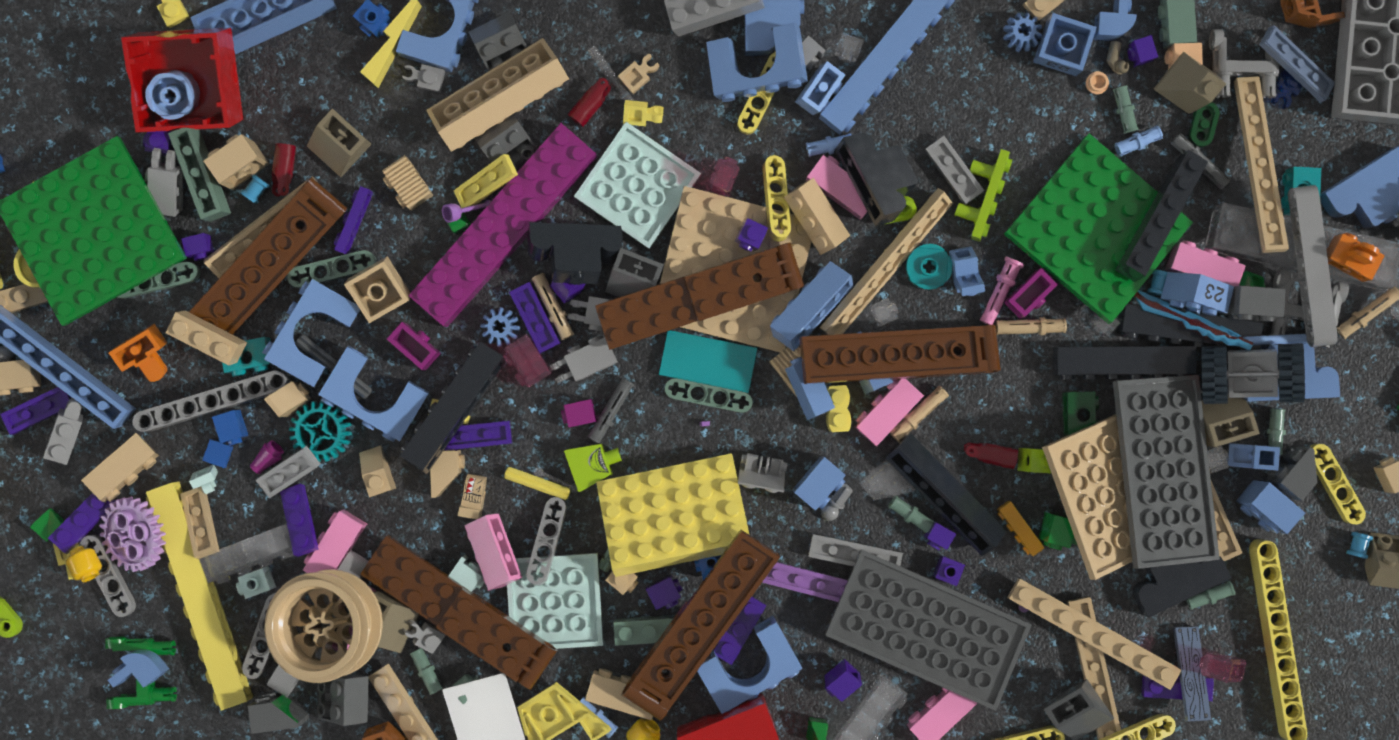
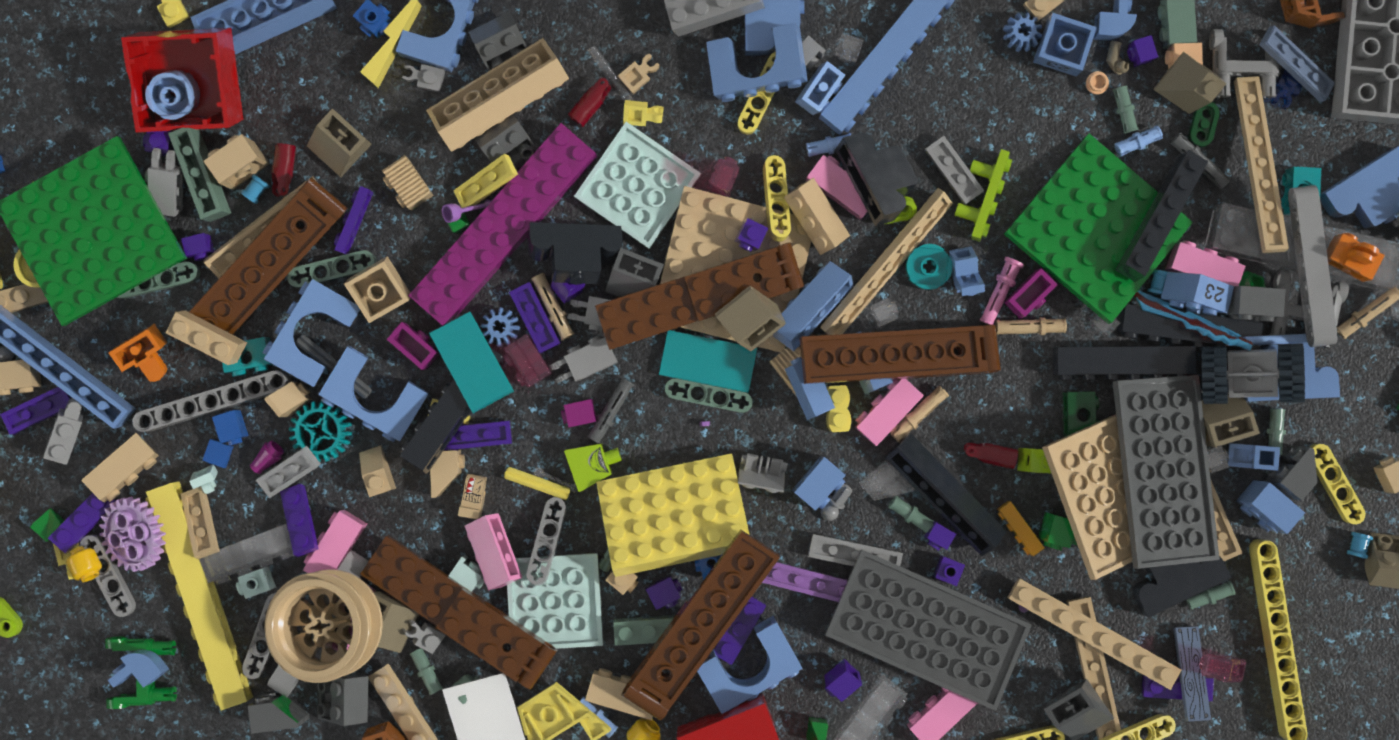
none -> teal tile [429,312,514,414]
none -> dark tan slope [715,286,786,351]

